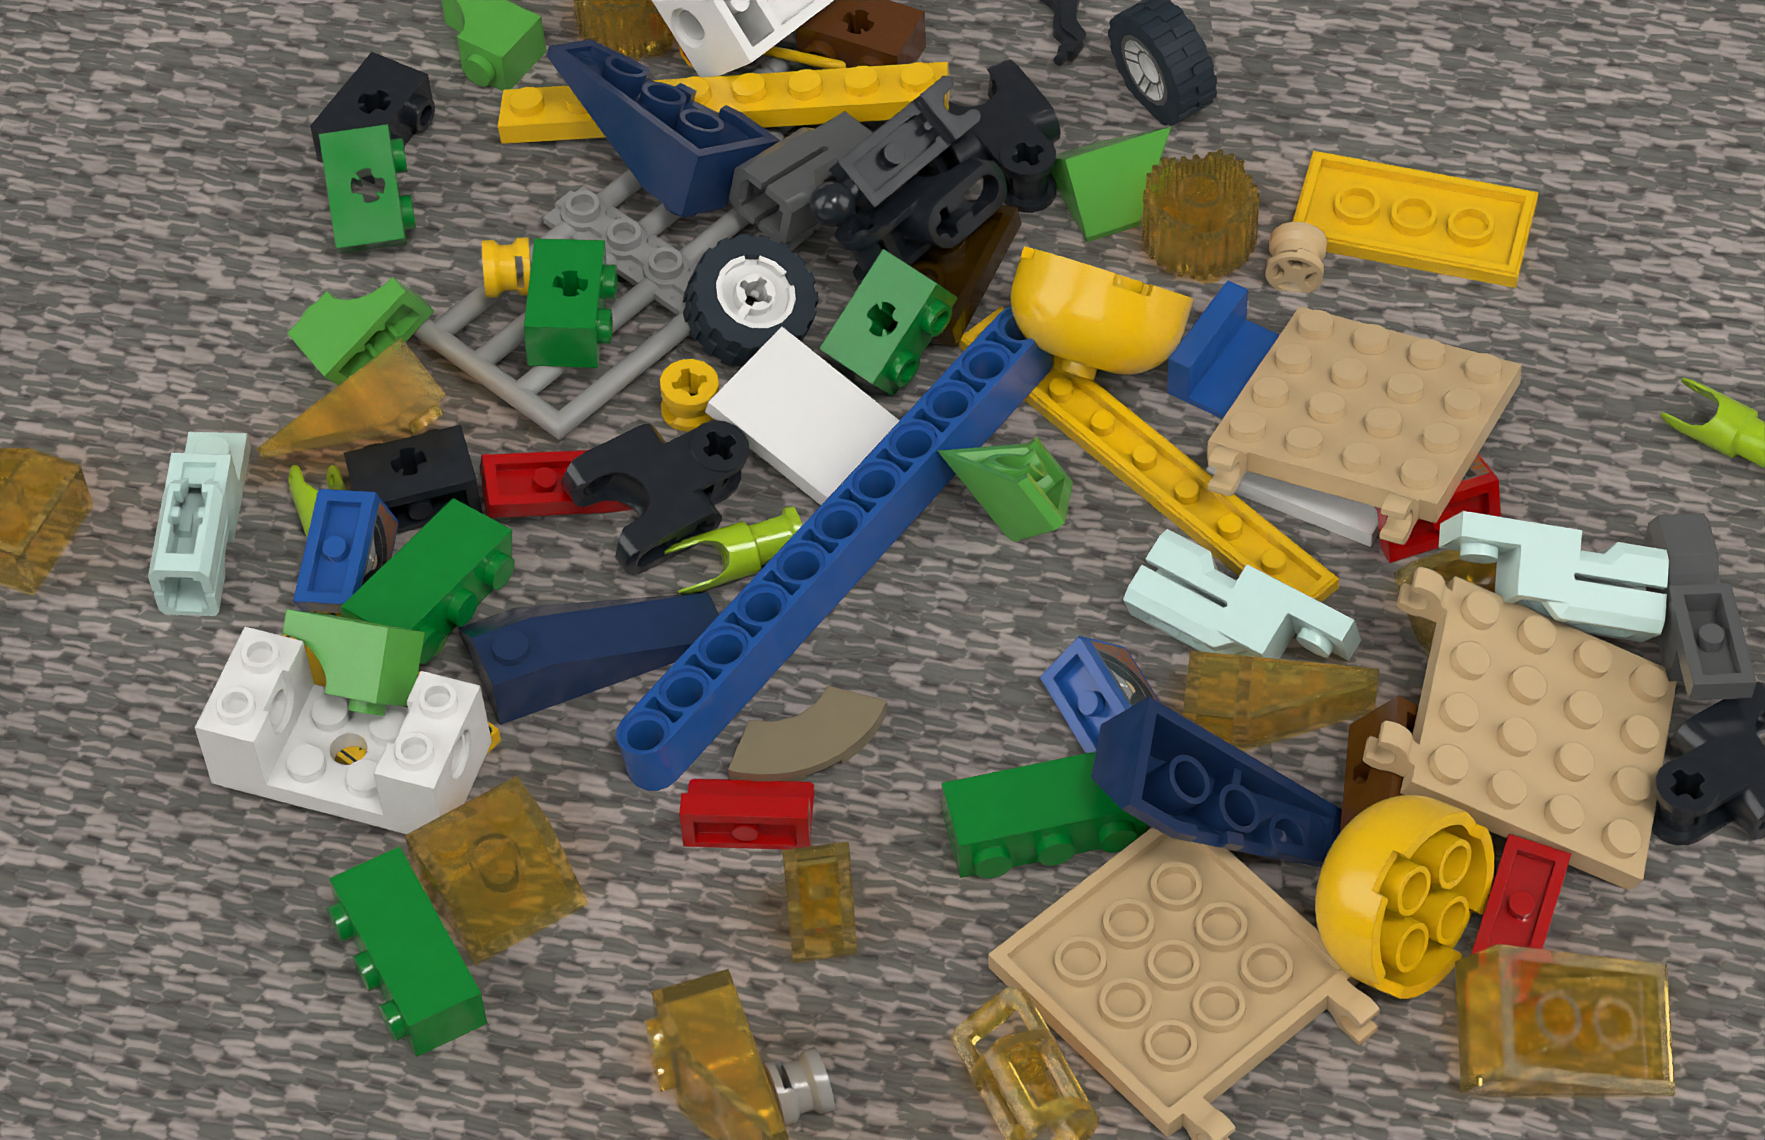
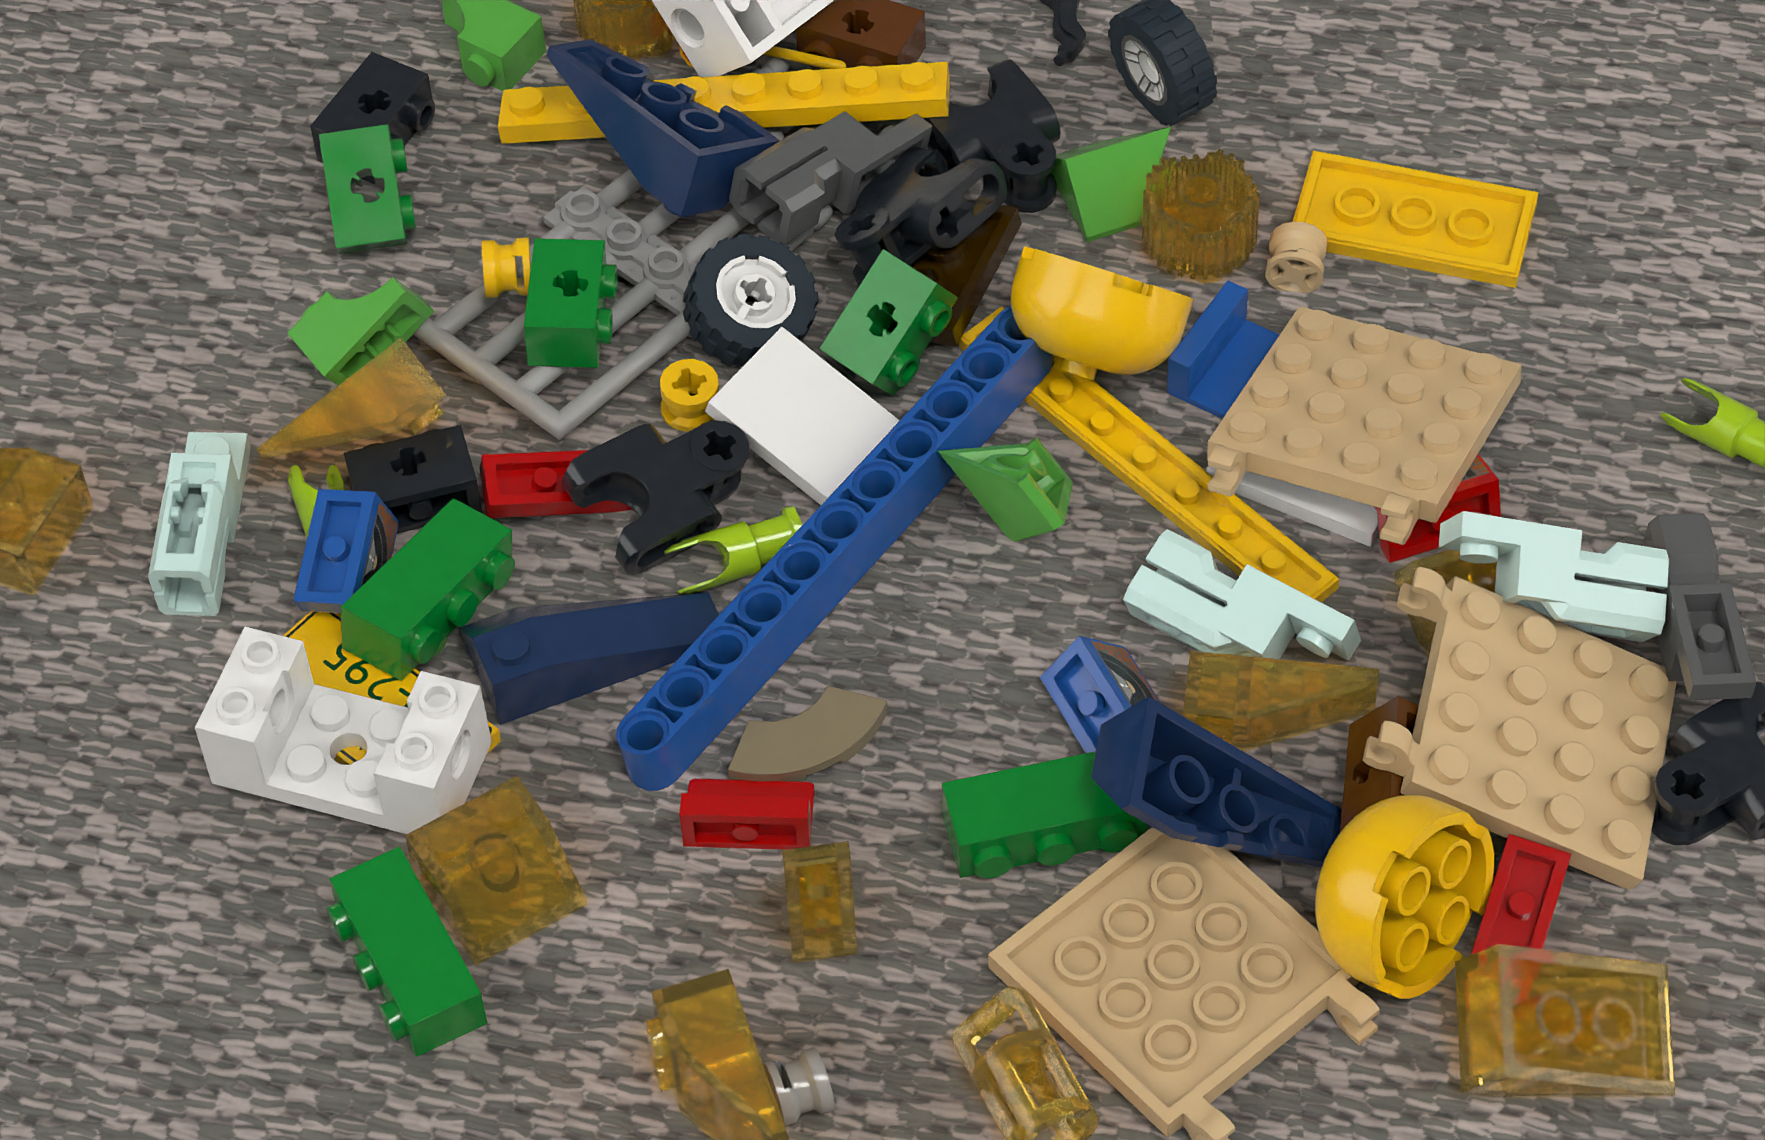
bright green arch [282,609,425,716] -> none
black plate [810,76,981,227] -> none

